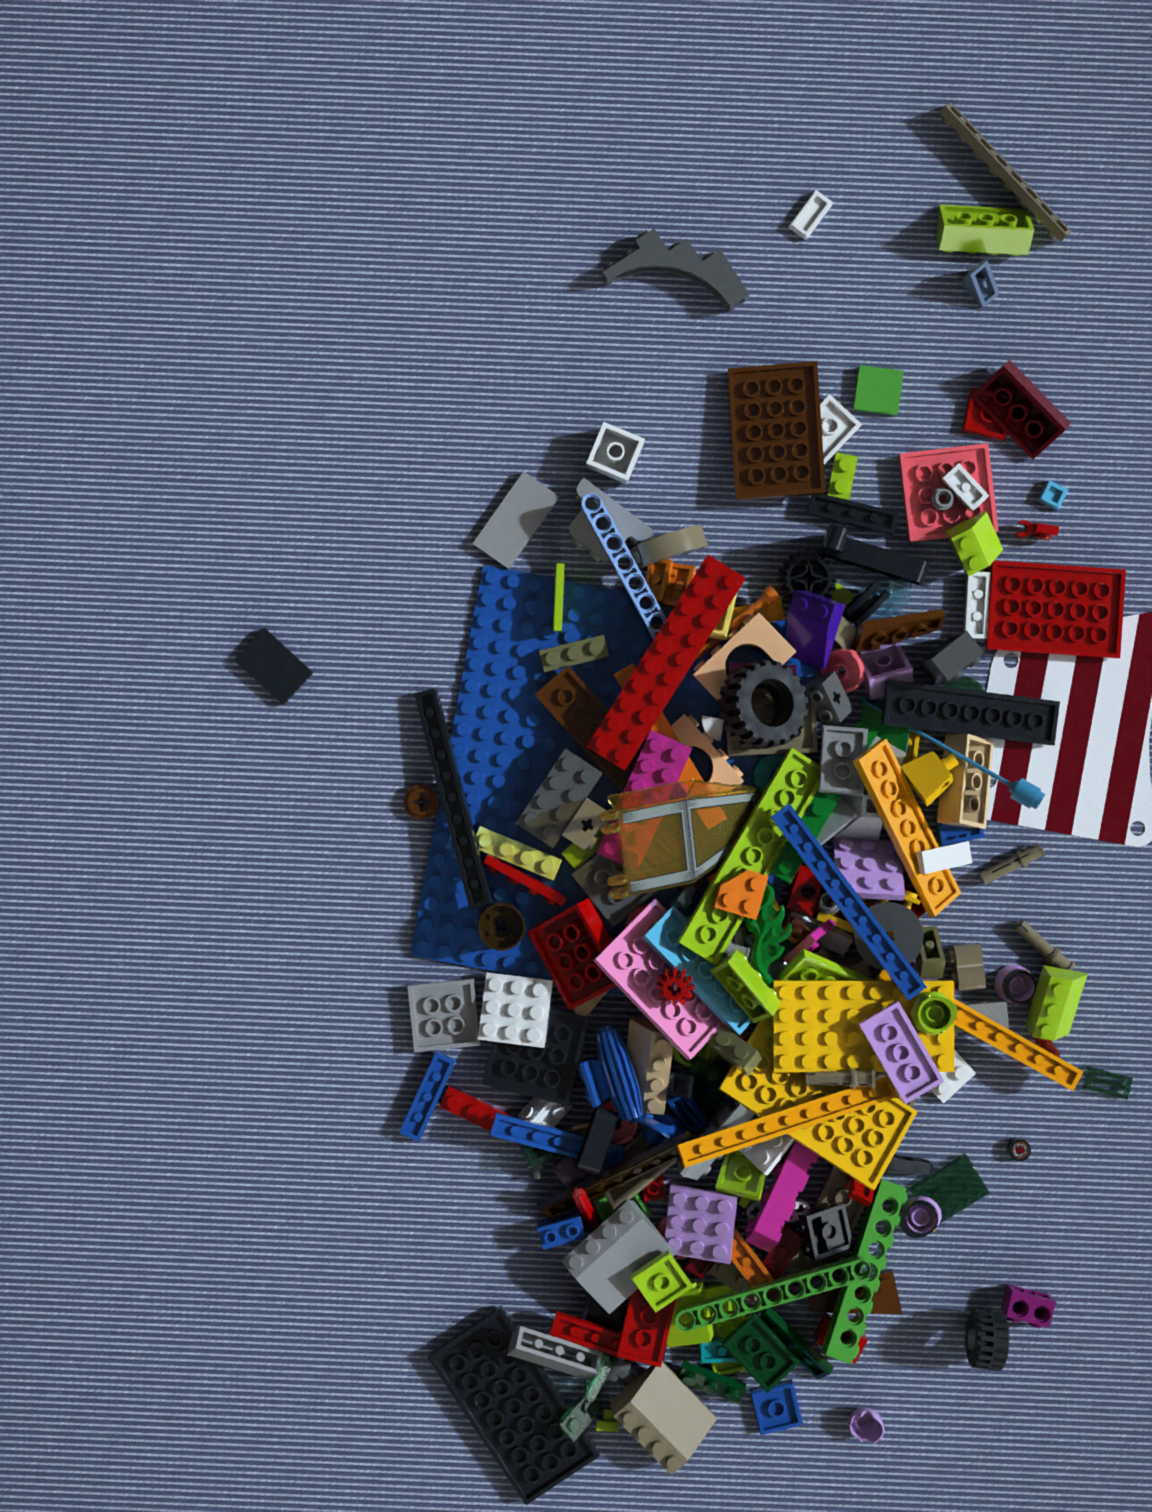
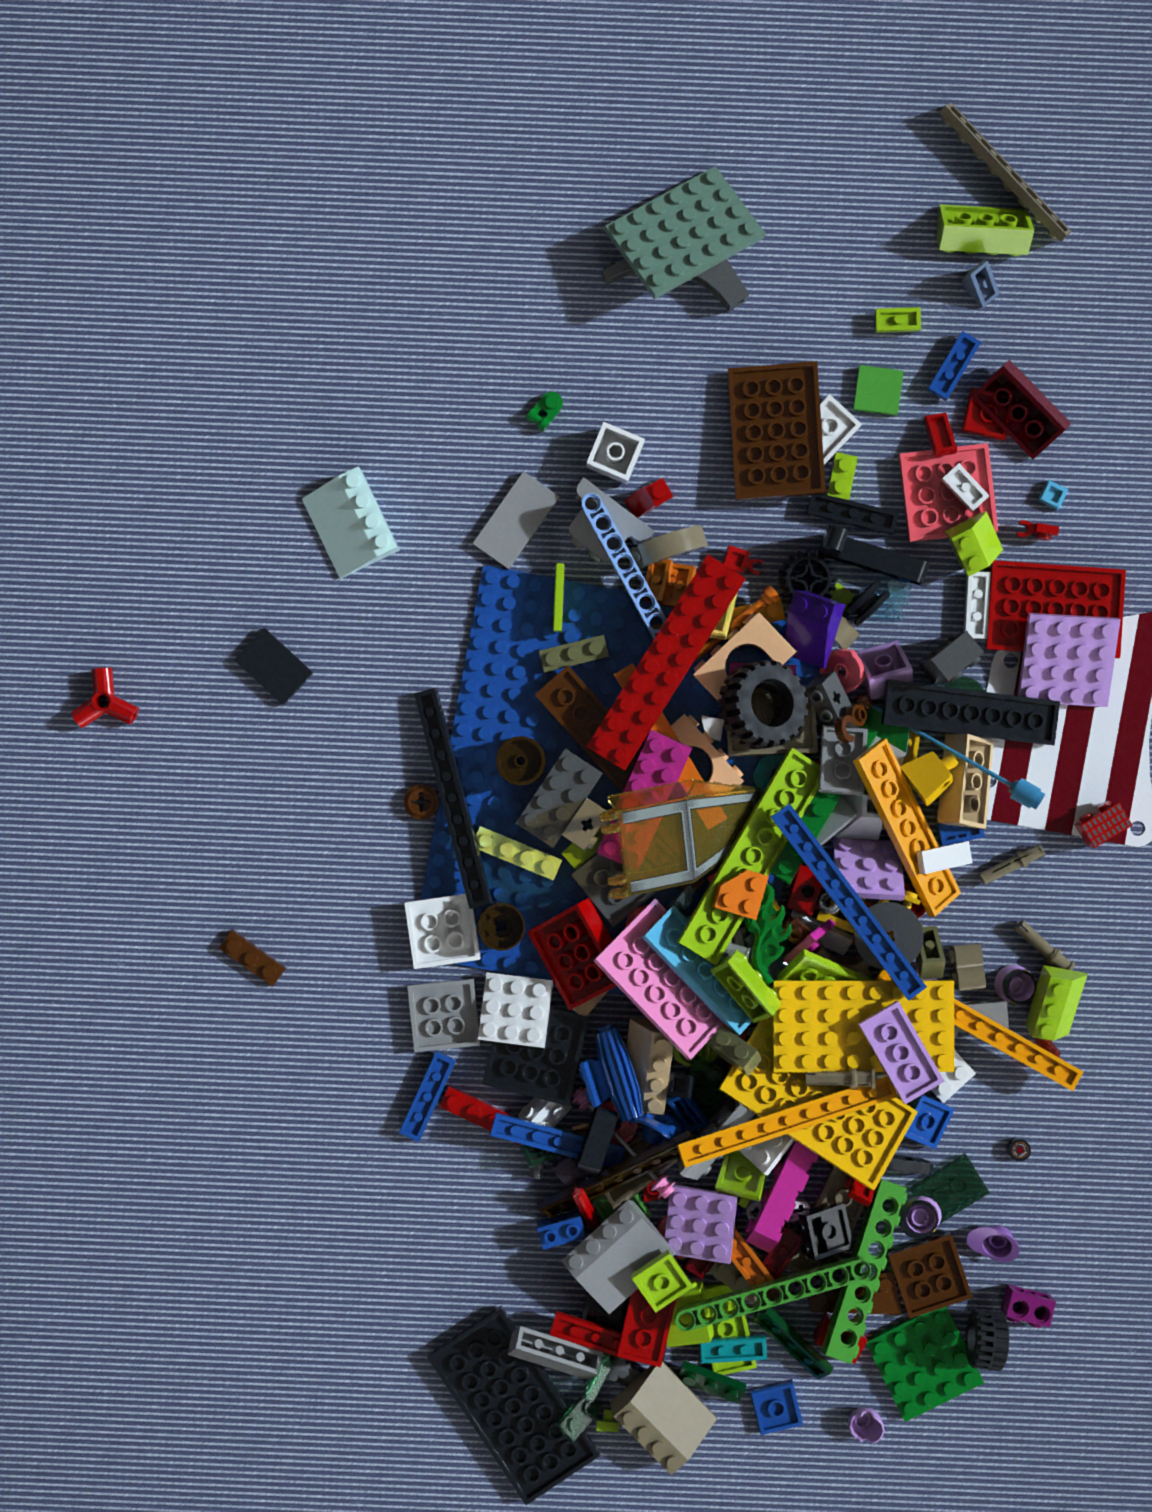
red plate [483,854,567,906] -> none
red gear [655,966,695,1007] -> none
dark green tile [721,1312,800,1393] -> none
white tile [788,190,833,240] -> none
reddish brown wing [851,609,946,655] -> none
lime hat [910,991,957,1036] -> none
light grey plate [931,488,954,510] -> none
clear green tile [1082,1066,1133,1100] -> none
none -> red piece [71,668,139,728]
none -> reddish brown plate [219,930,287,987]
none -> light aqua slope [302,466,400,579]
none -> white plate [404,893,481,969]
none -> dark brown wheel [496,736,546,785]
none -> green plate [525,391,563,432]
none -> bright pink axle [572,1087,675,1199]
none -> sand green plate [604,166,766,300]
none -> red slope [624,477,674,518]
none -> red plate [722,545,763,575]
none -> reddish brown piece [834,694,873,743]
none -> green plate [866,1307,984,1422]
none -> lime plate [875,307,921,333]
none -> reddish brown plate [887,1232,973,1319]
none -> blue plate [905,1094,955,1149]
none -> red tile [923,412,958,457]
none -> blue plate [927,331,981,401]
none -> medium lavender piece [966,1225,1020,1263]
none -> lavender plate [1017,613,1120,707]
none -> red brick [1074,801,1133,848]

